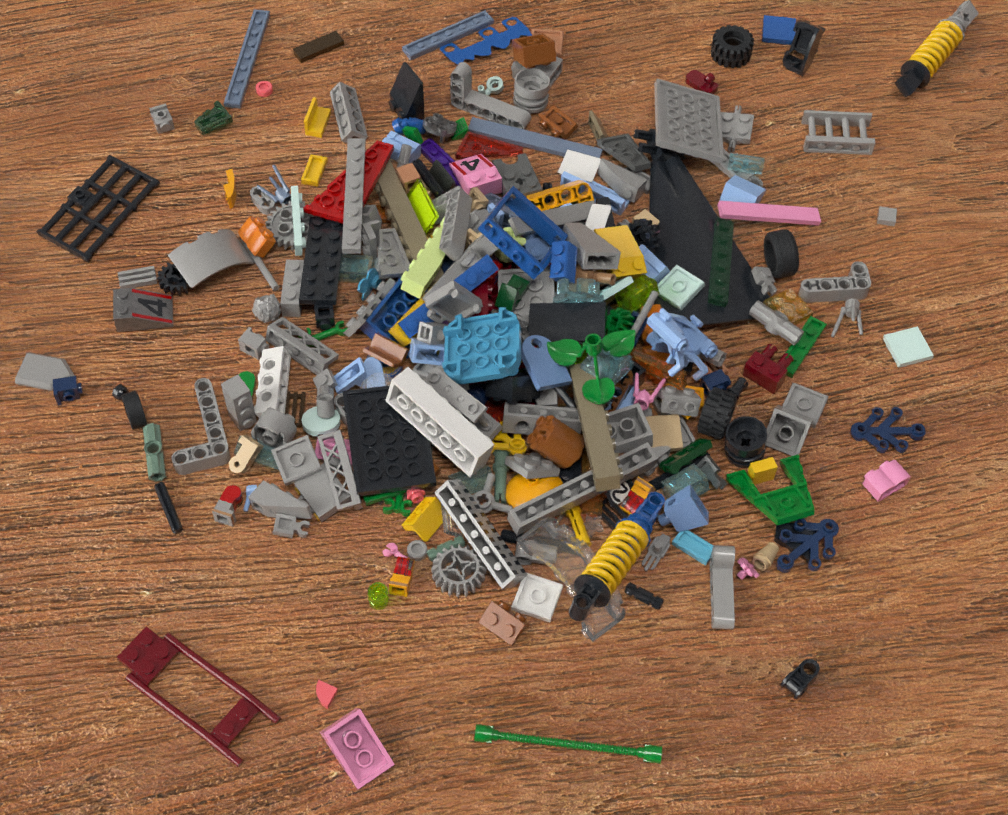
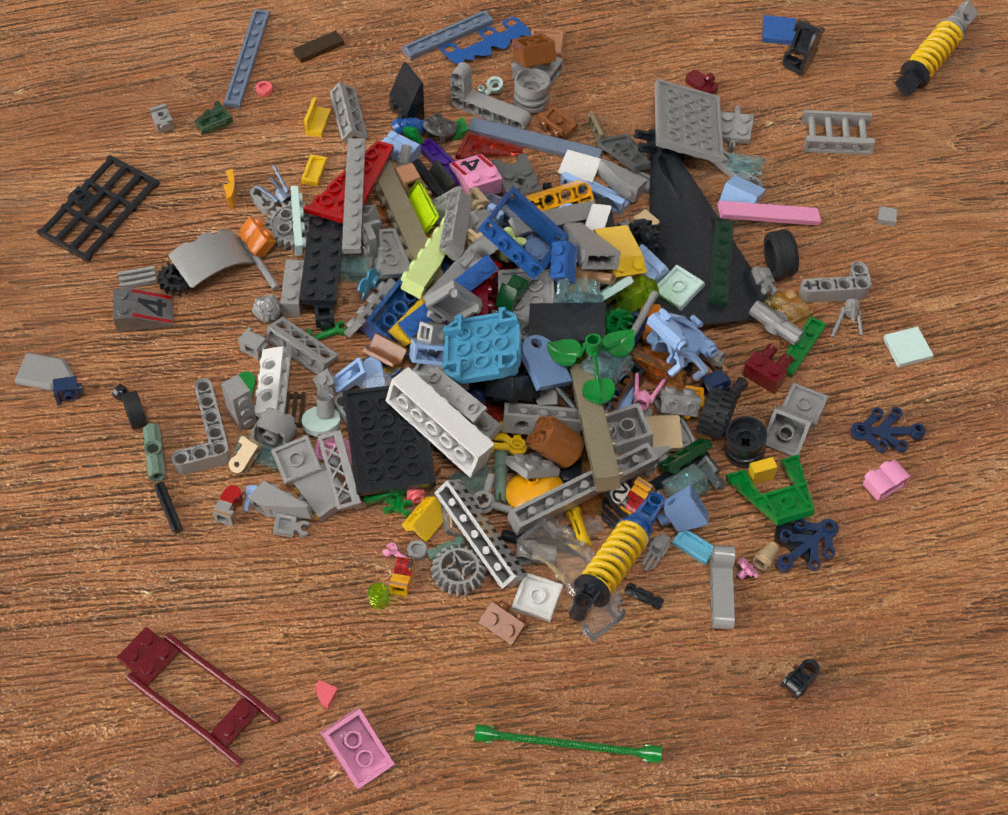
black tyre [711,25,754,68] -> none

